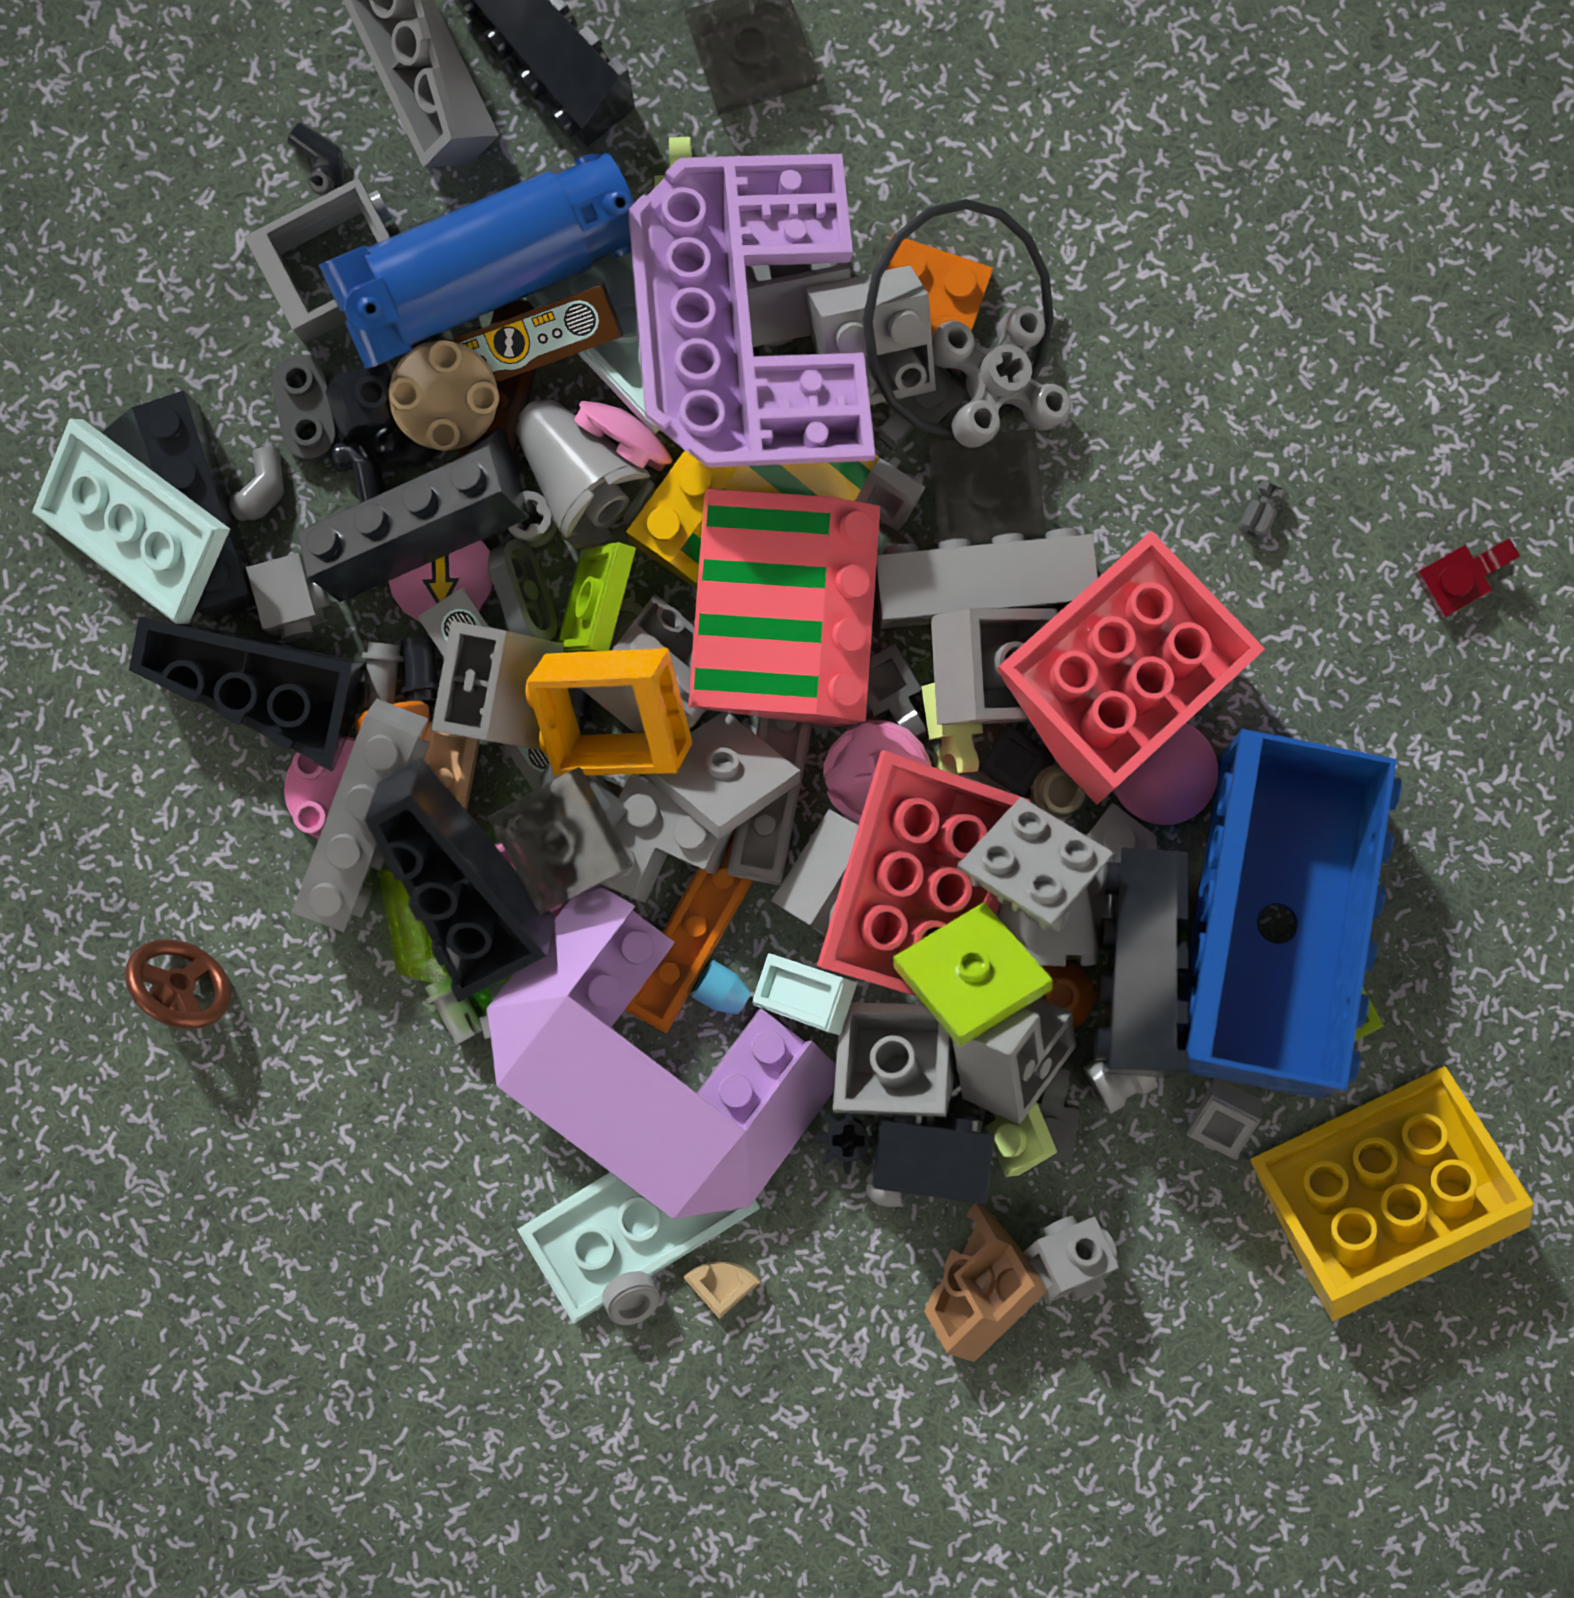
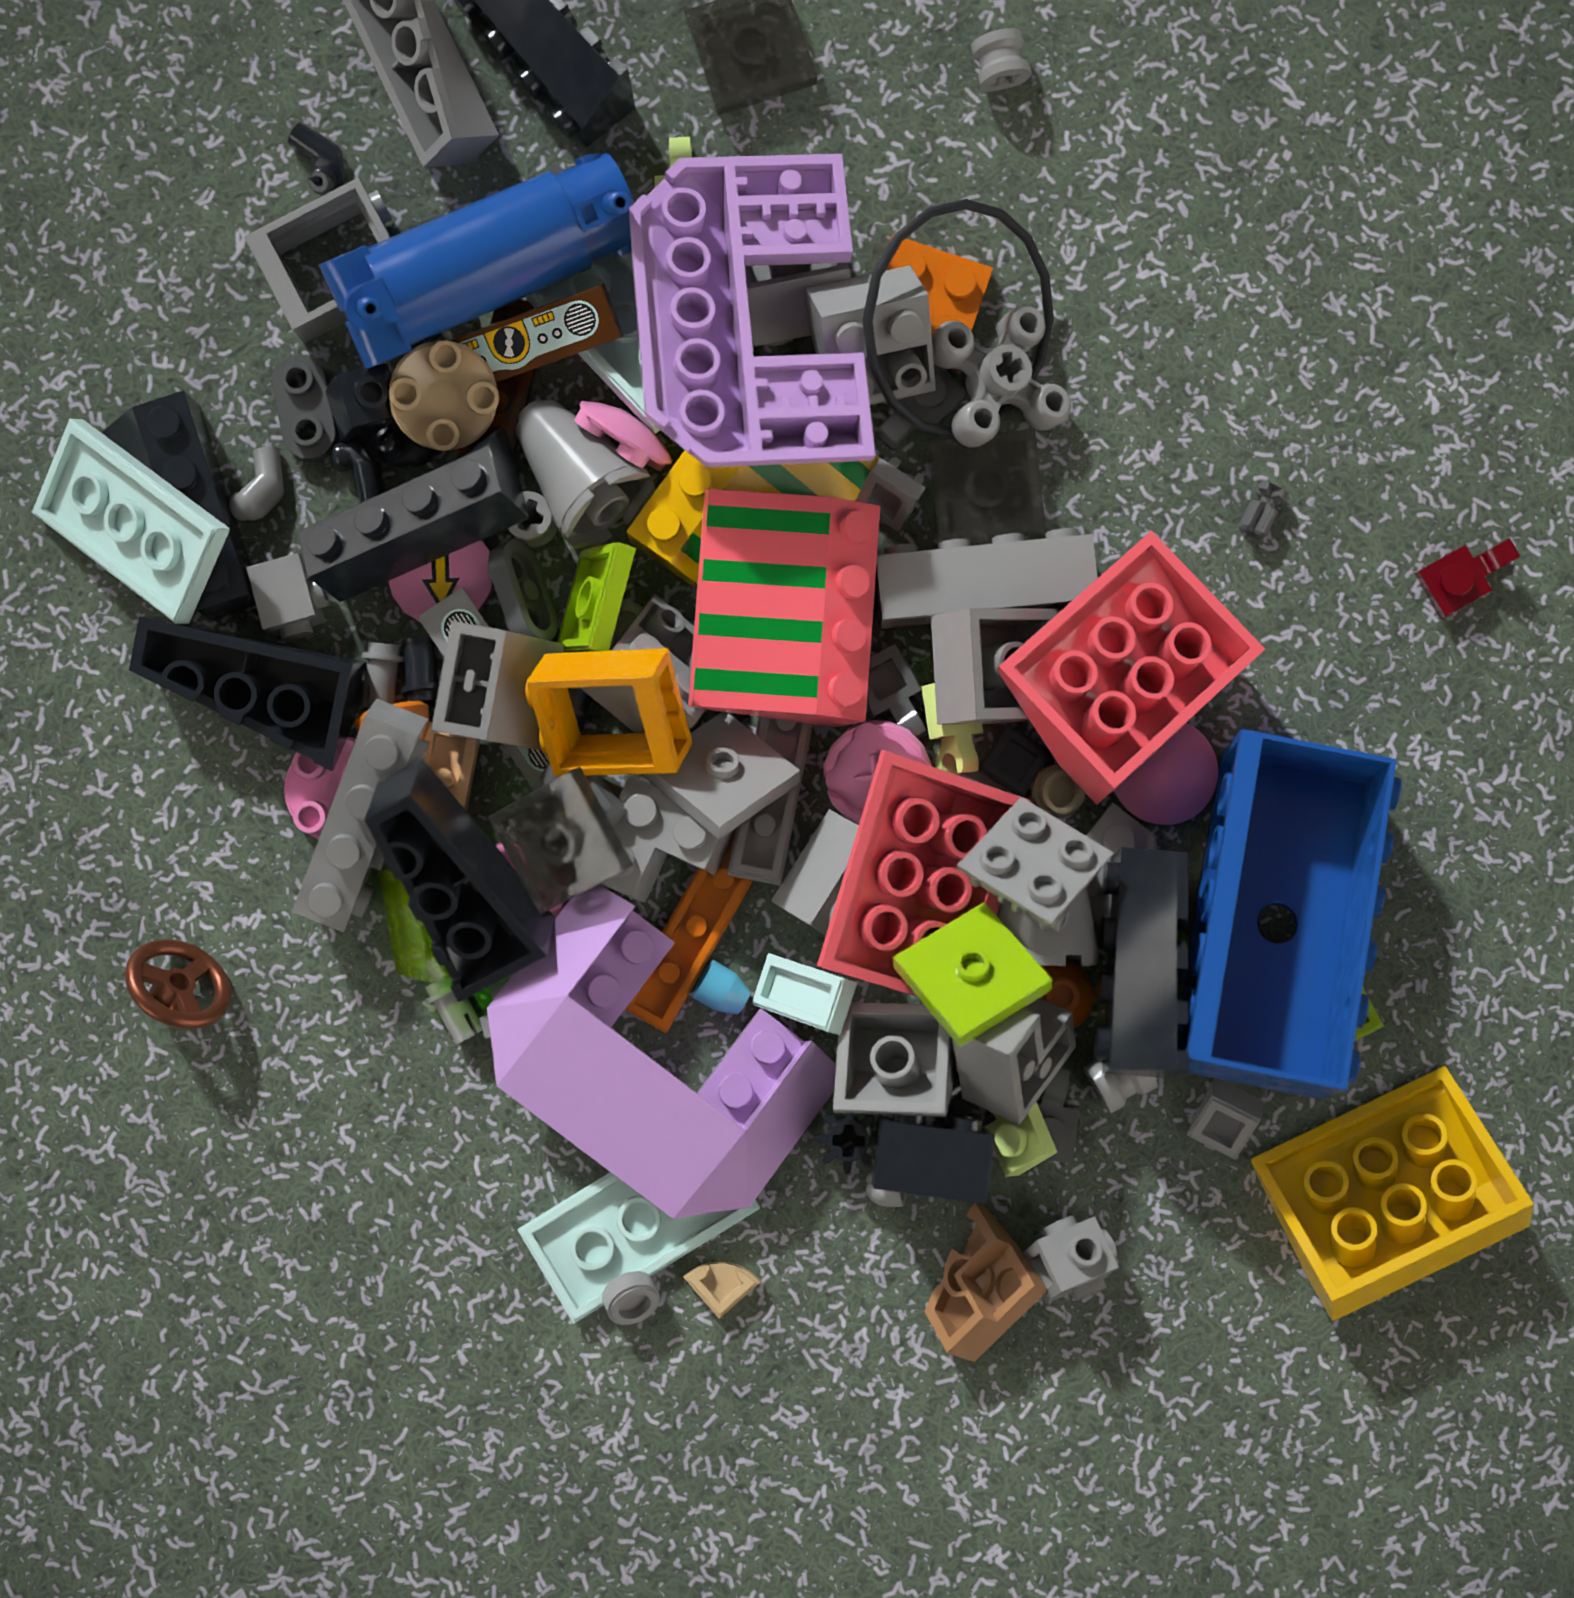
none -> light grey wheel [971,28,1032,92]

